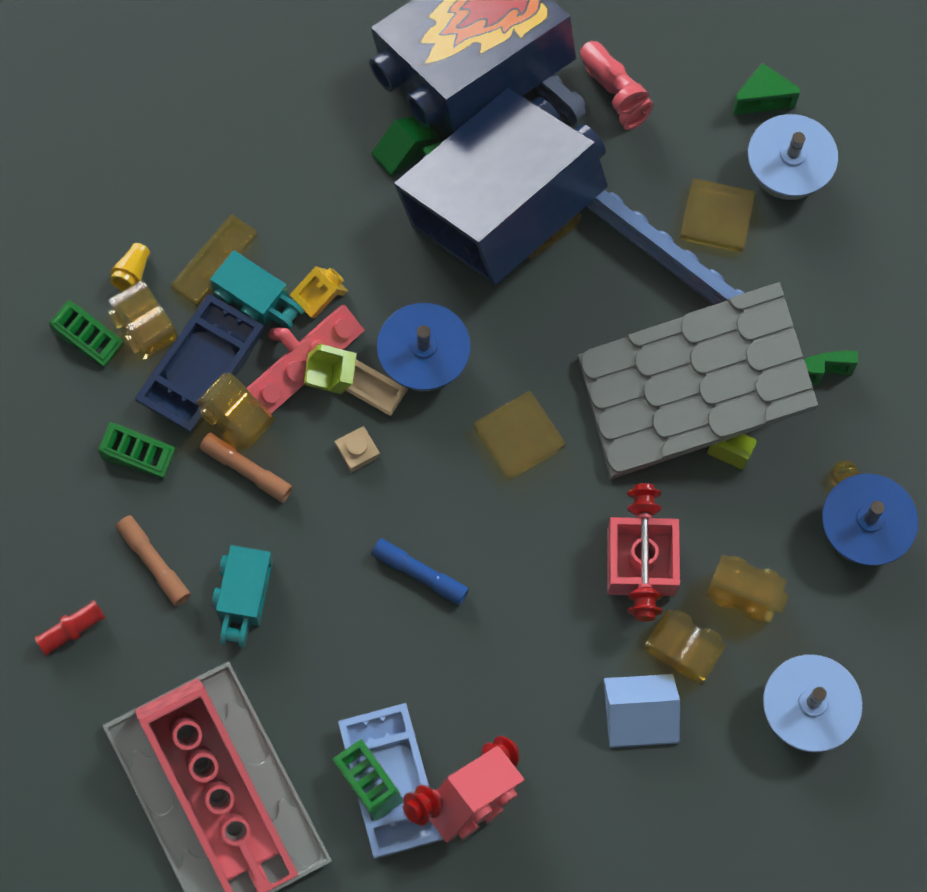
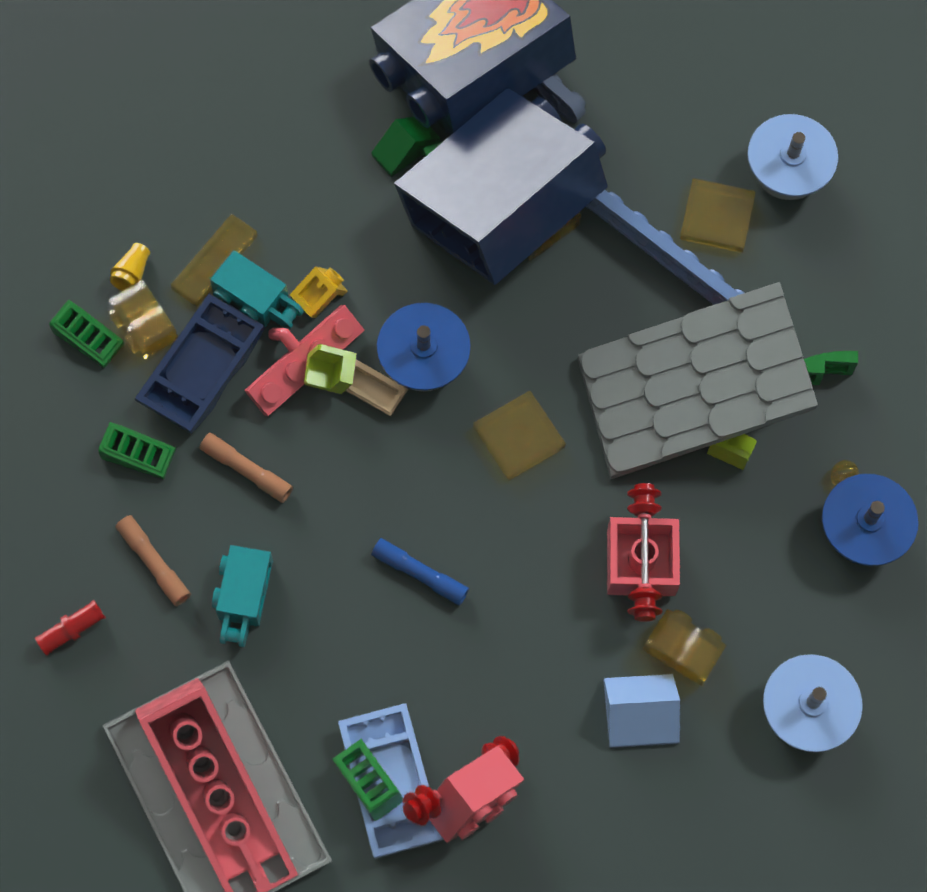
clear yellow brick [196,373,276,449] -> none
tan plate [334,426,380,473] -> none
coral piece [580,41,653,130] -> none
clear yellow brick [706,554,789,622] -> none
green slope [732,63,800,115] -> none

